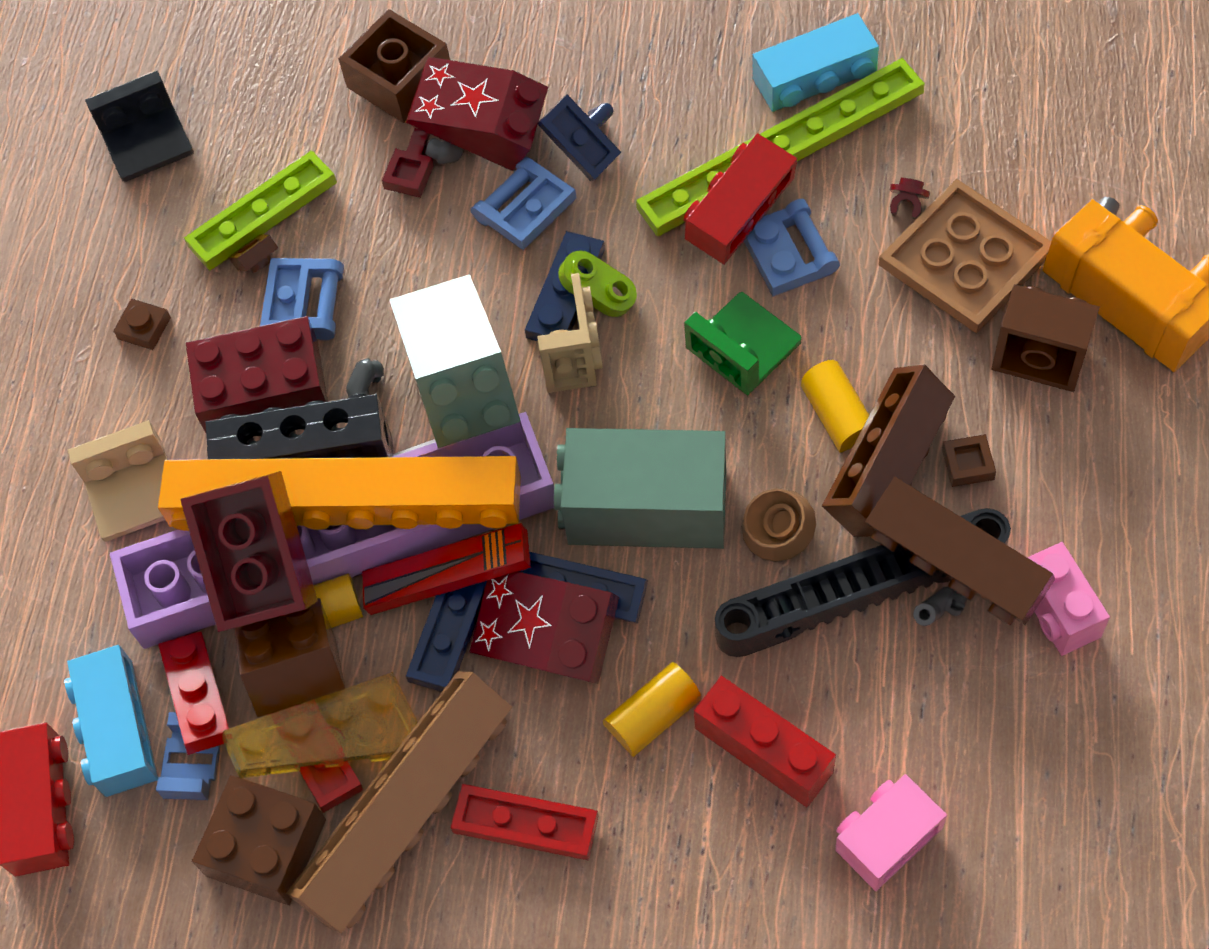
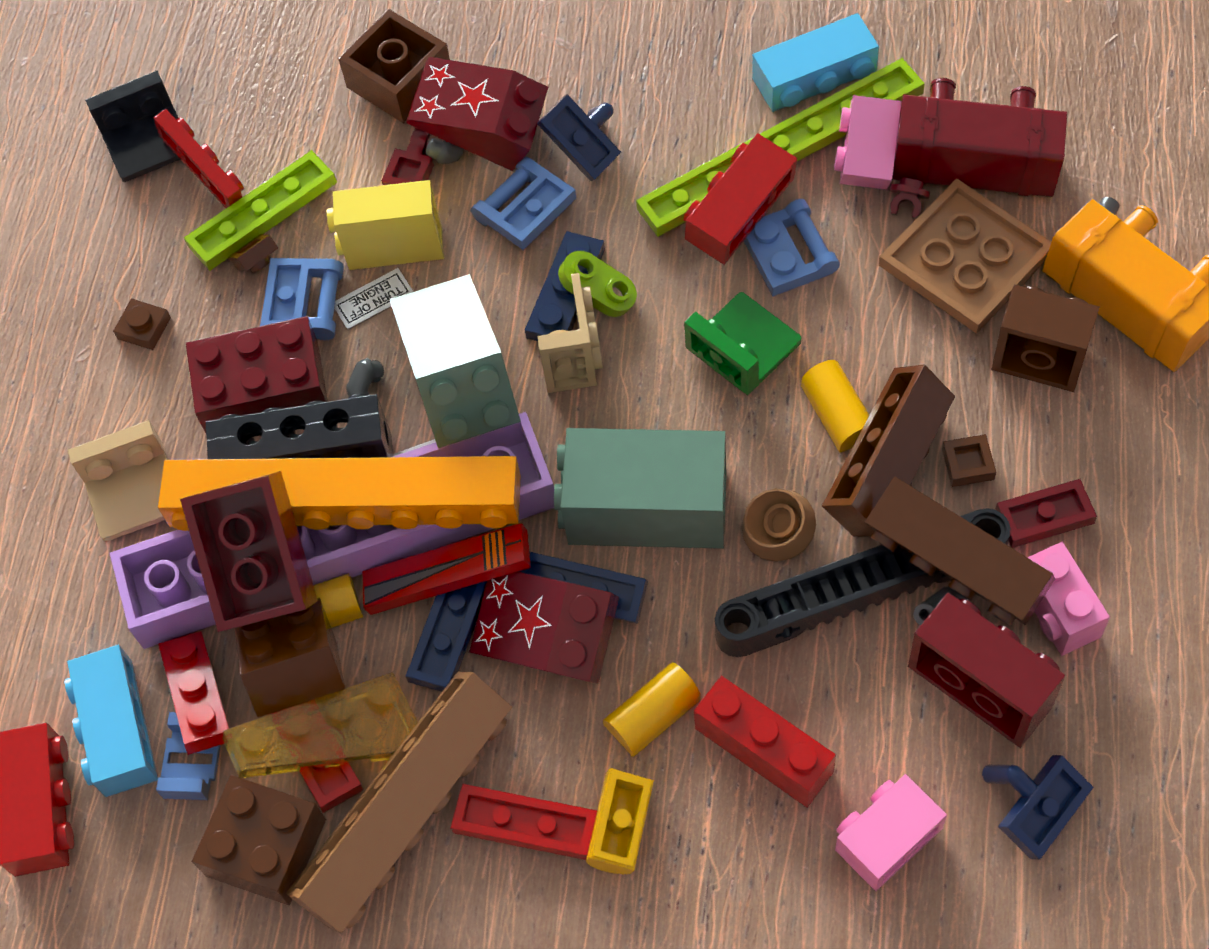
none -> red plate [153,109,244,208]
none -> light yellow brick [327,180,444,270]
none -> white sticker [334,268,414,329]
none -> yellow brick [586,768,654,874]
none -> bright pink brick [834,95,902,190]
none -> dark red piece [892,78,1067,197]
none -> dark red brick [908,592,1065,748]
none -> dark blue plate [982,755,1094,860]
none -> dark red plate [995,479,1097,548]

